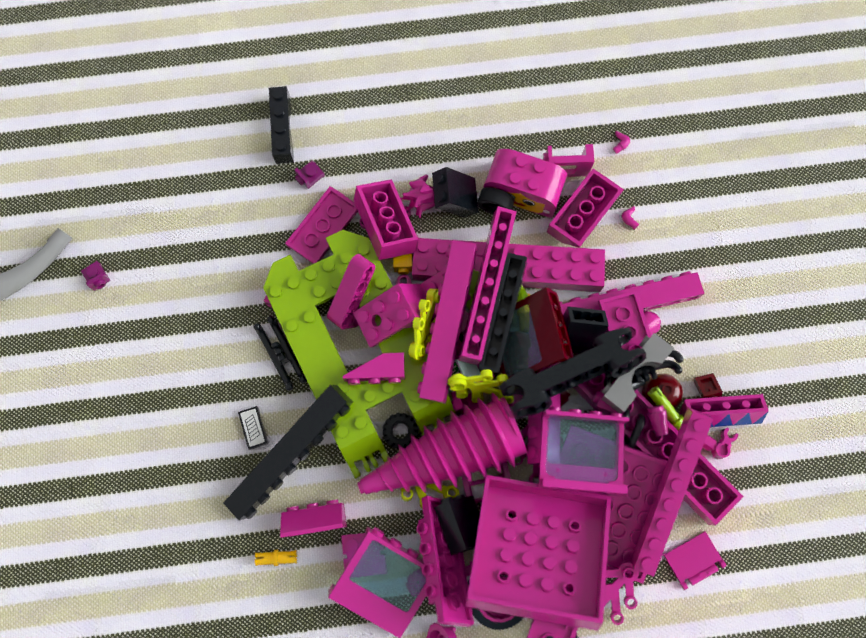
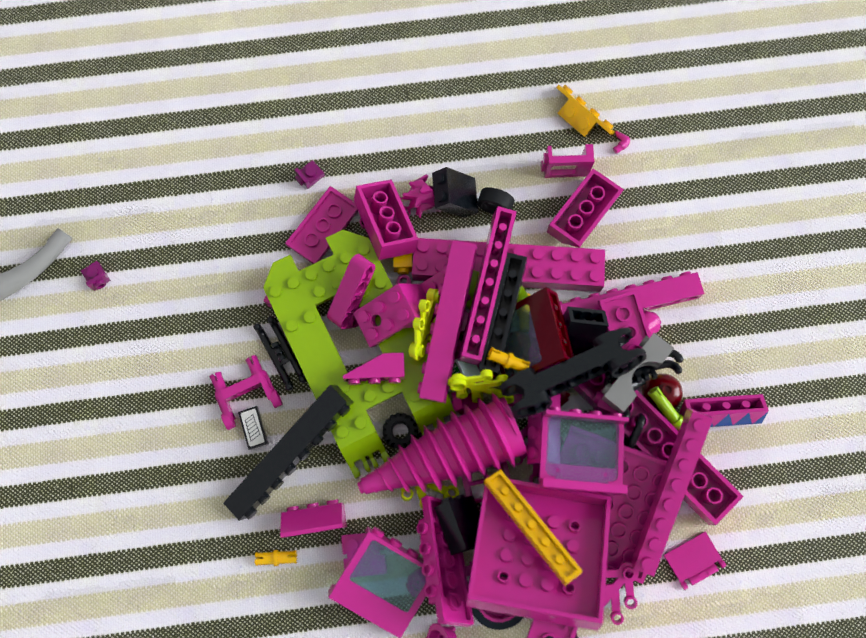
black arch [269,86,294,164] -> none
dark pink brick [483,149,567,218] -> none
dark pink animal [621,206,639,230] -> none
dark pink cone [646,405,668,436] -> none
dark red bracket [694,373,723,398] -> none
dark pink bar [703,427,738,459] -> none
none -> dark pink connector [209,355,283,430]
none -> yellow tile [484,469,583,586]
none -> yellow pin [487,347,530,371]
none -> yellow bracket [556,85,615,137]

